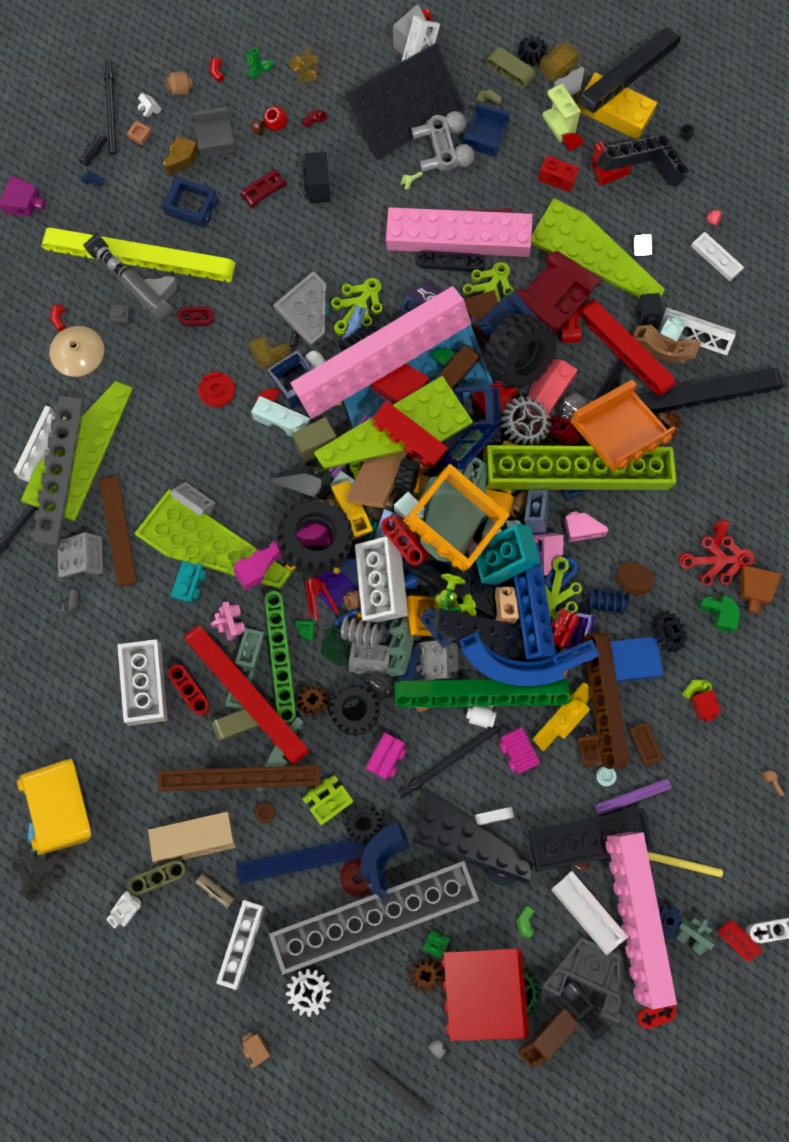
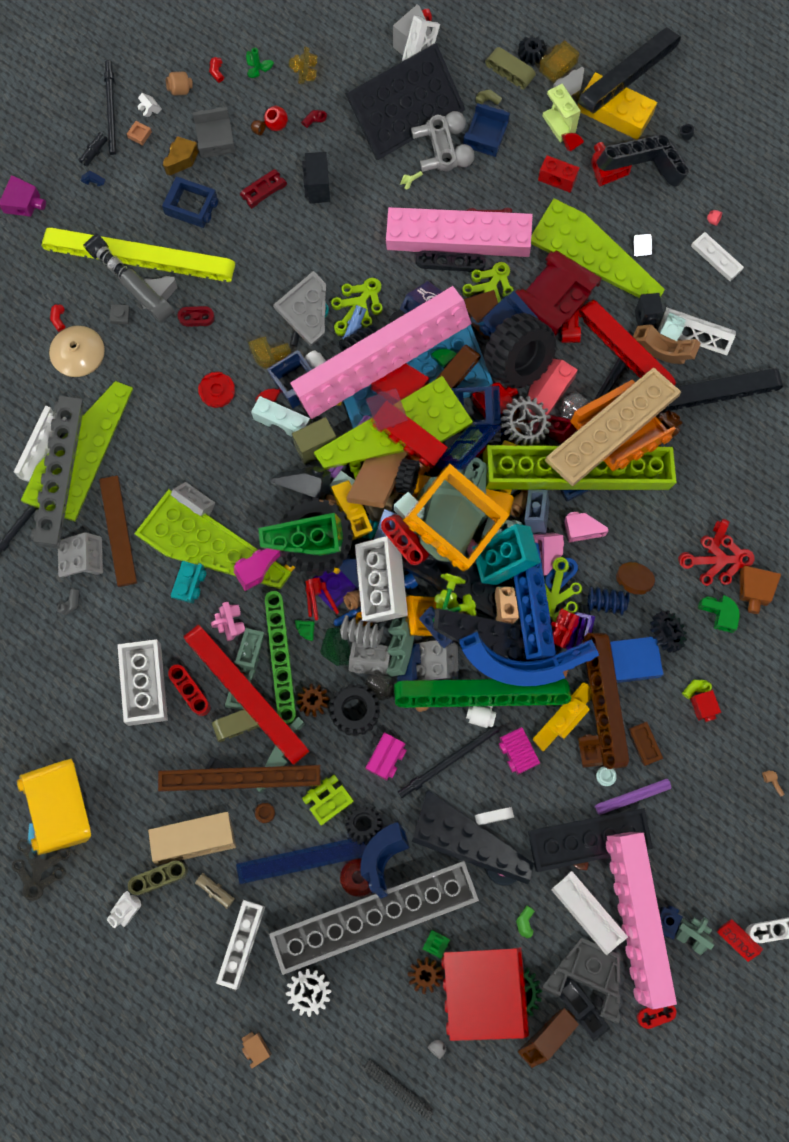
light yellow bar [647,851,723,877] -> none
none -> green wedge [258,513,343,556]
none -> clear pink piece [366,388,408,431]
none -> tan plate [545,367,681,486]

